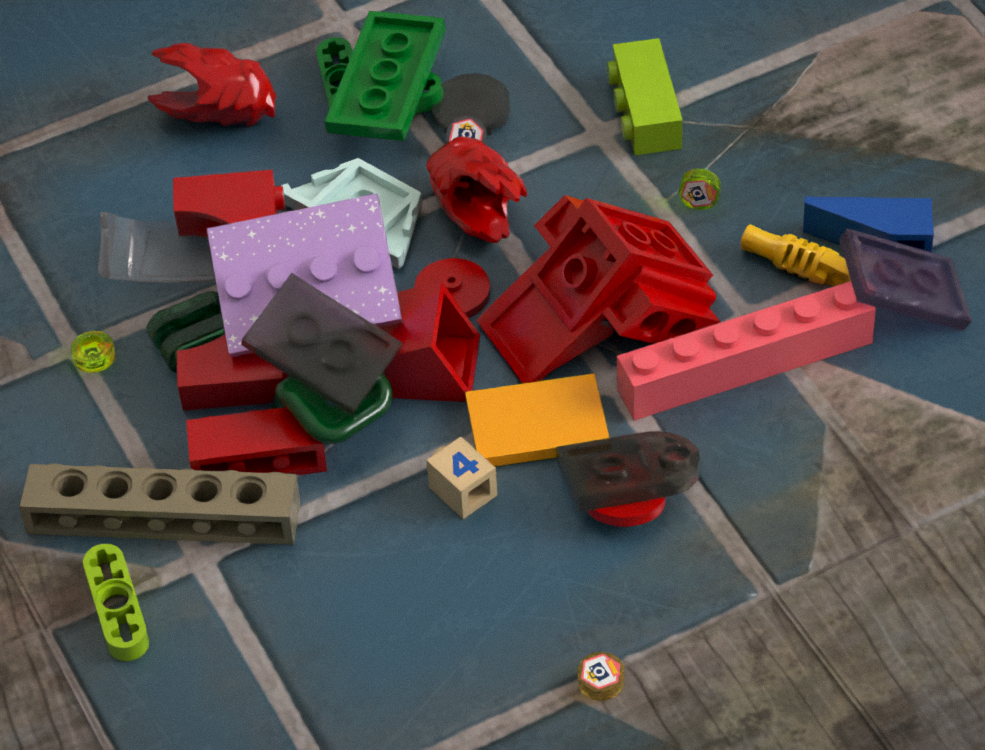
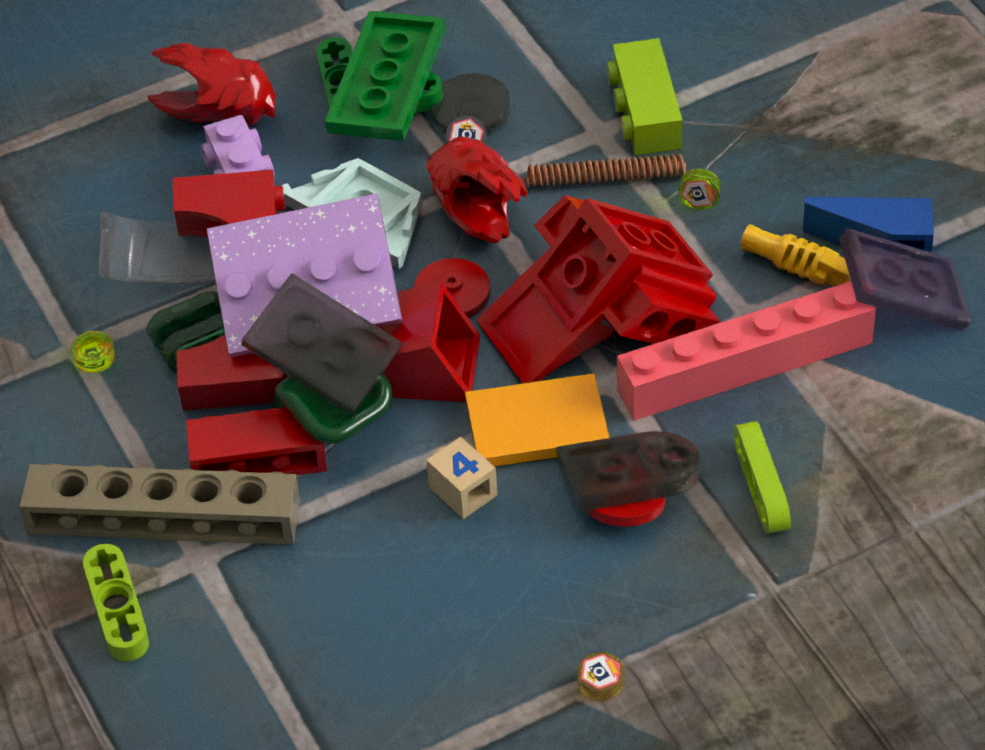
none -> lavender brick [200,115,275,178]
none -> nougat piece [525,153,686,188]
none -> lime beam [733,421,791,534]

